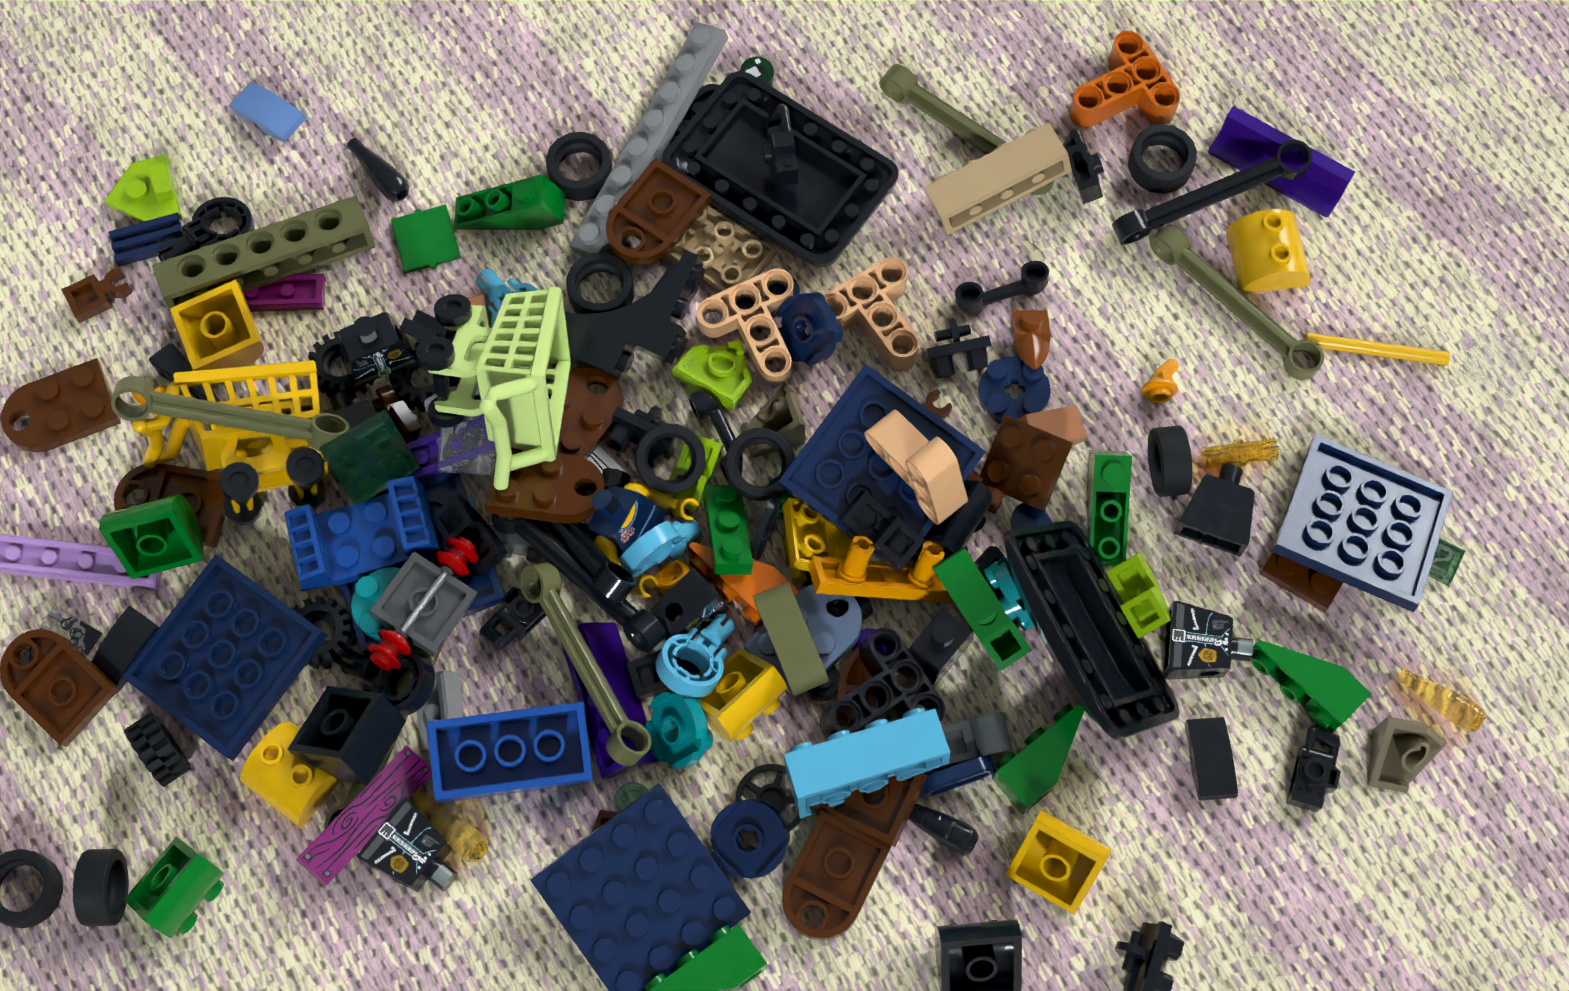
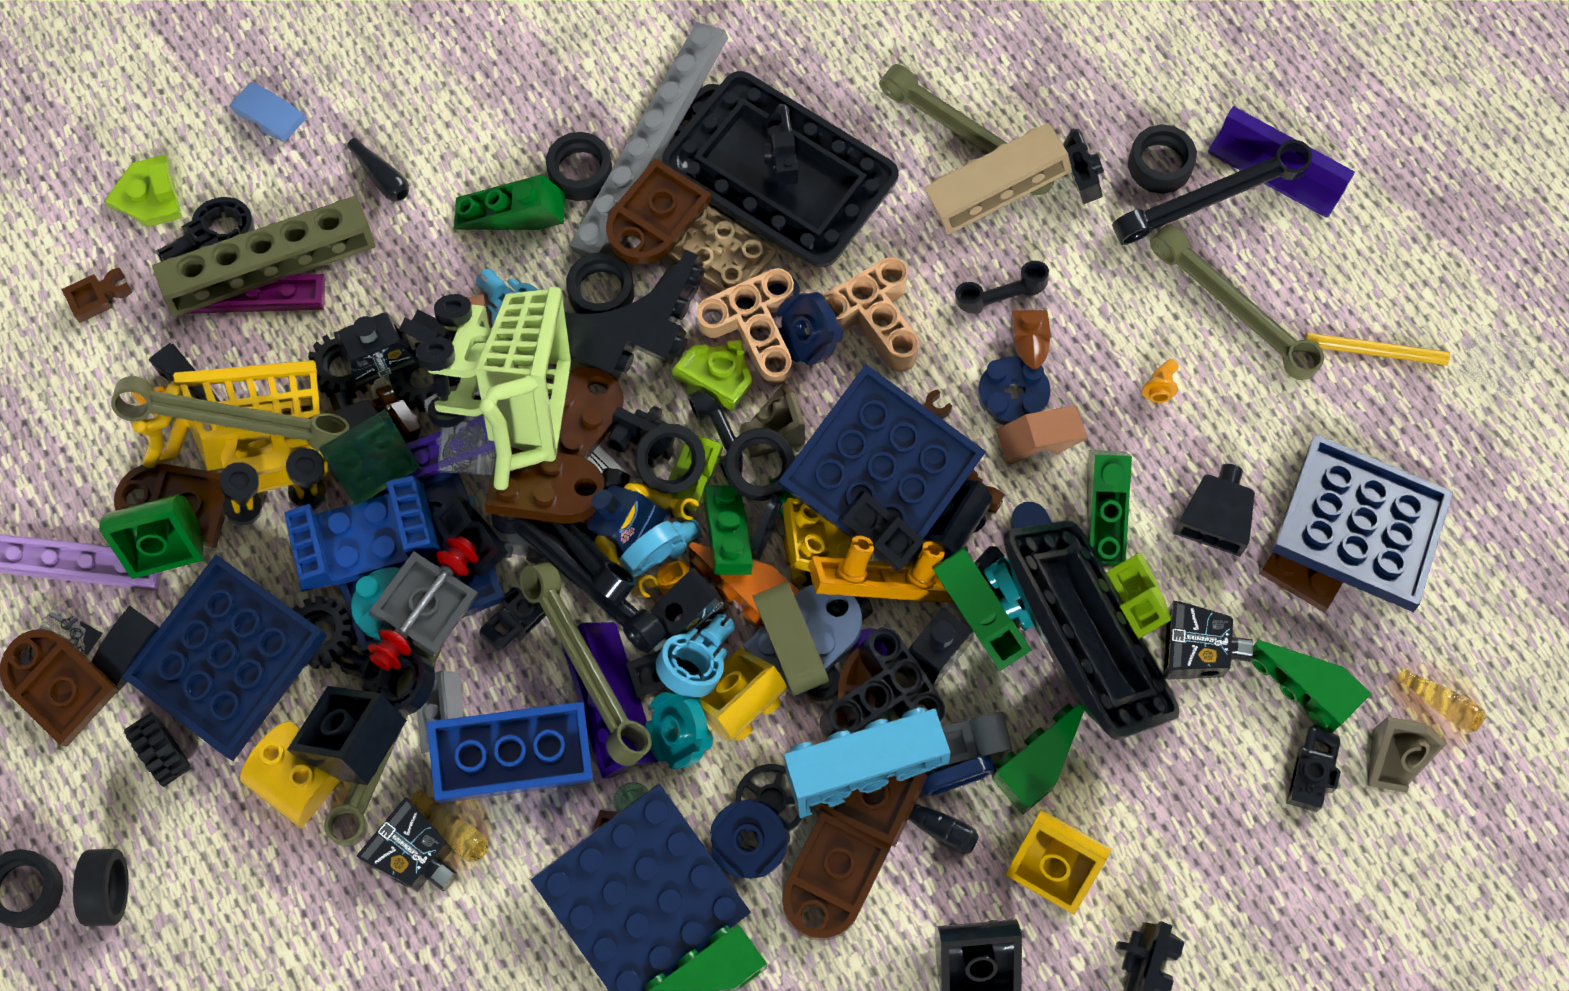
reddish brown plate [1,358,121,452] -> none
dark blue tile [108,213,183,267] -> none
green brick [124,836,224,939] -> none
yellow brick [170,279,264,371] -> none
magenta tile [296,745,432,887] -> none
green piece [390,204,461,273] -> none
dark green tile [740,57,774,86] -> none
light nougat beam [864,409,968,525] -> none
black hips [921,317,992,379] -> none
reddish brown plate [979,415,1073,511] -> none
orange beam [1069,31,1180,128] -> none
black tyre [1148,425,1193,497] -> none
black slope [1185,717,1238,801] -> none
clear yellow pin [1201,438,1279,470] -> none
yellow brick [1226,209,1311,294] -> none
clear green tile [1428,538,1465,586] -> none

